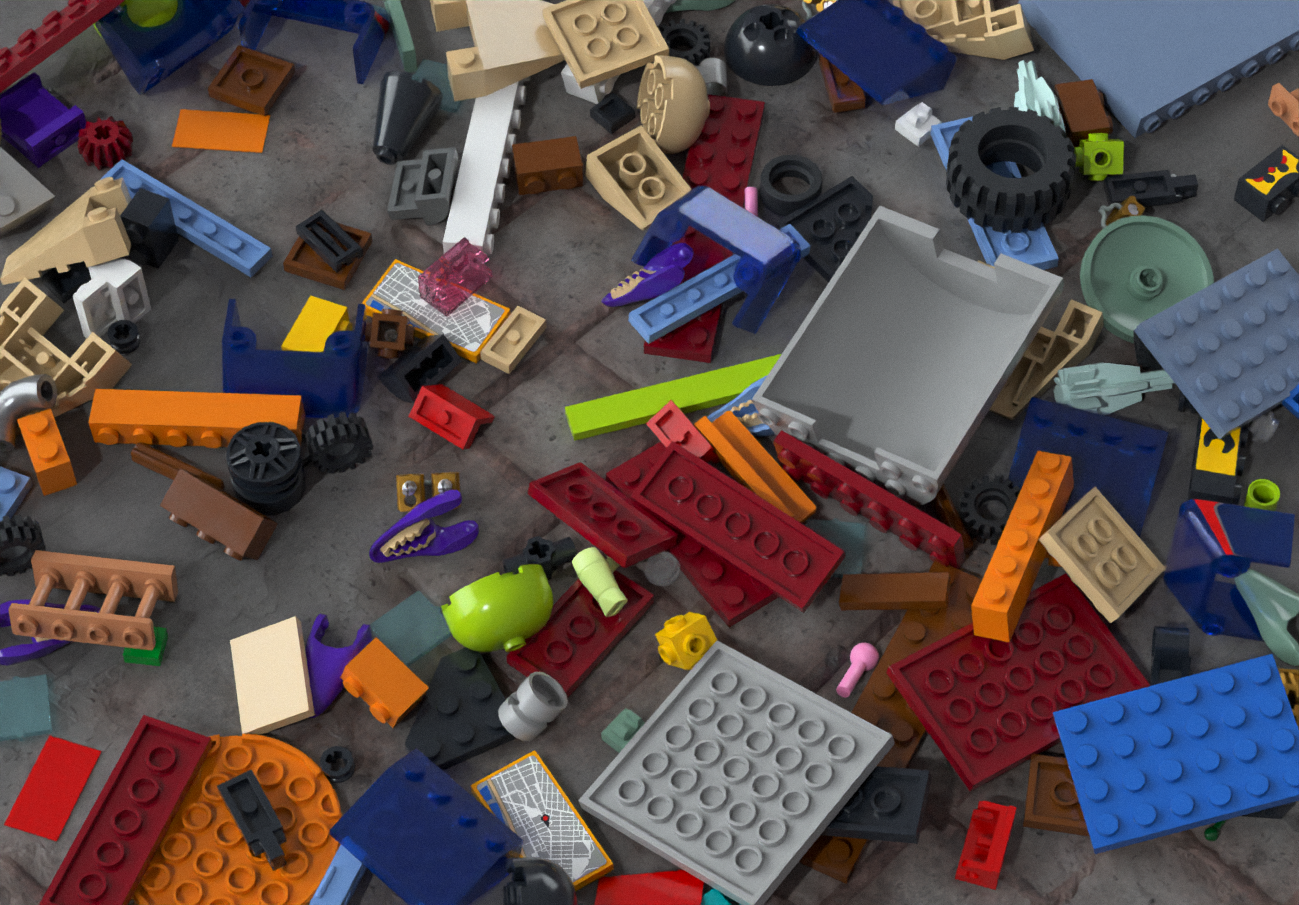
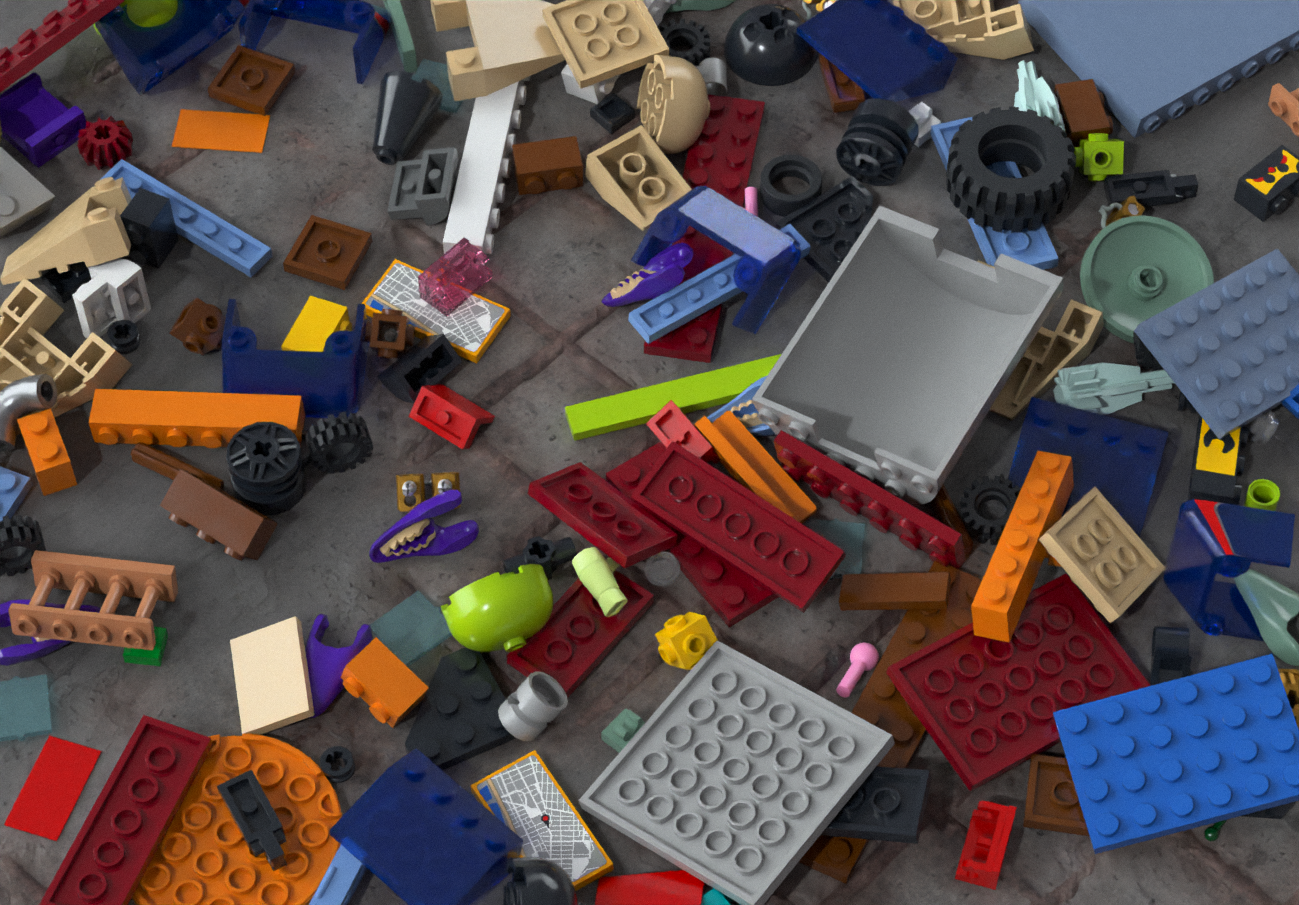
black tile [295,210,363,273] -> none
tan plate [480,306,547,374] -> none
none -> reddish brown brick [169,298,231,356]
none -> black wheel [836,98,919,186]

